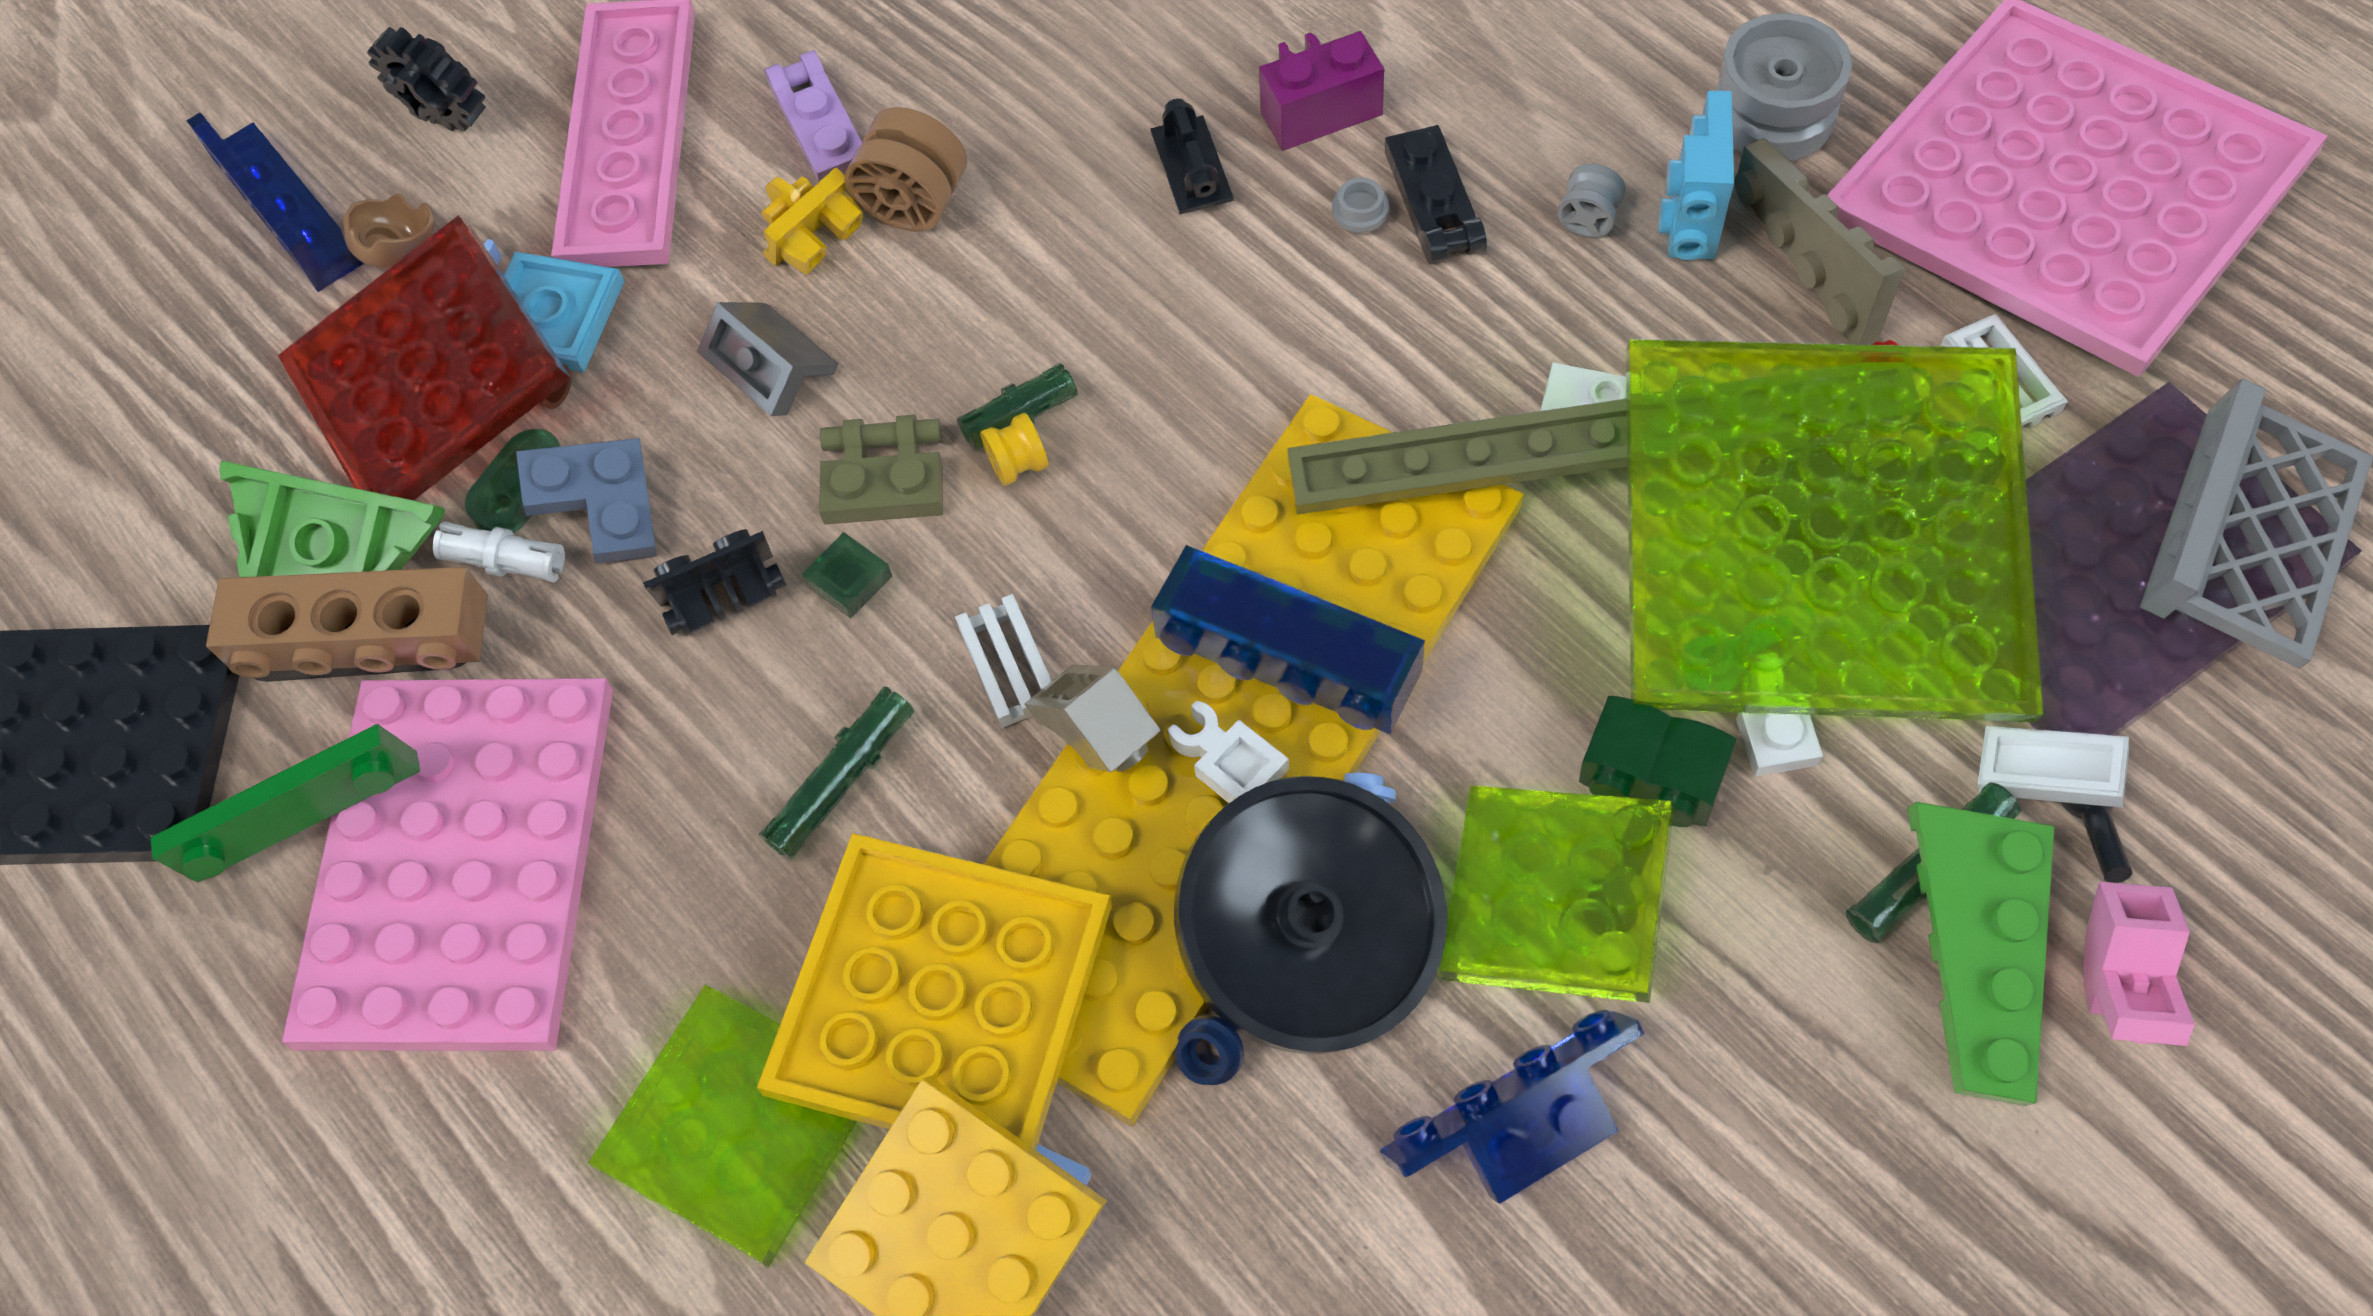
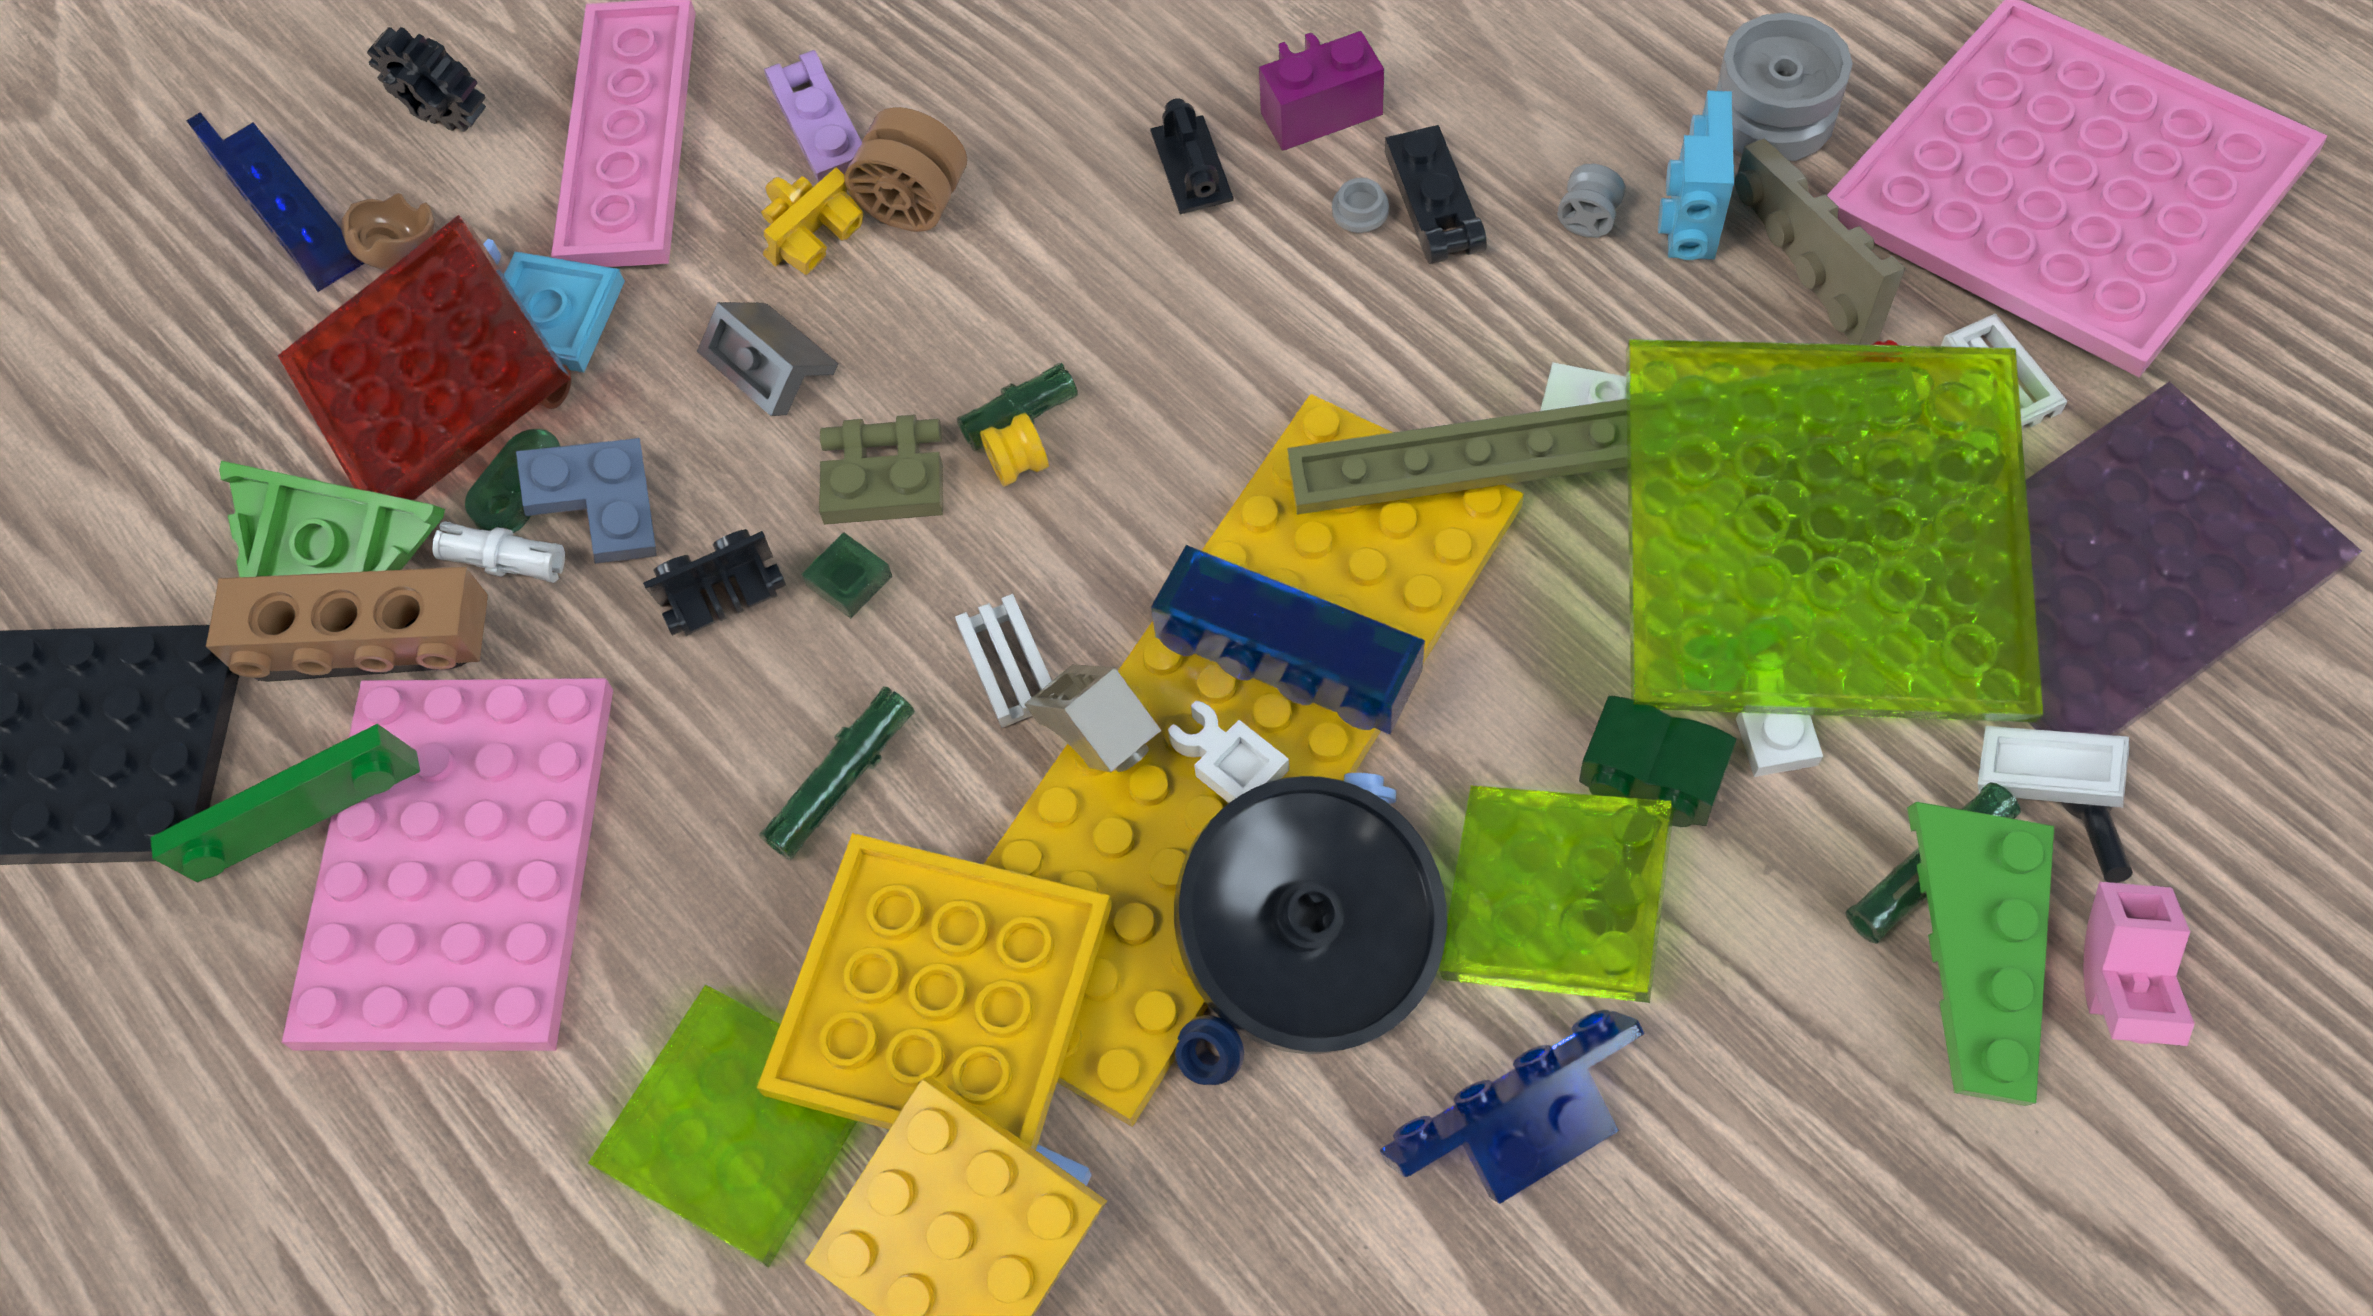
light grey fence [2140,378,2373,668] -> none

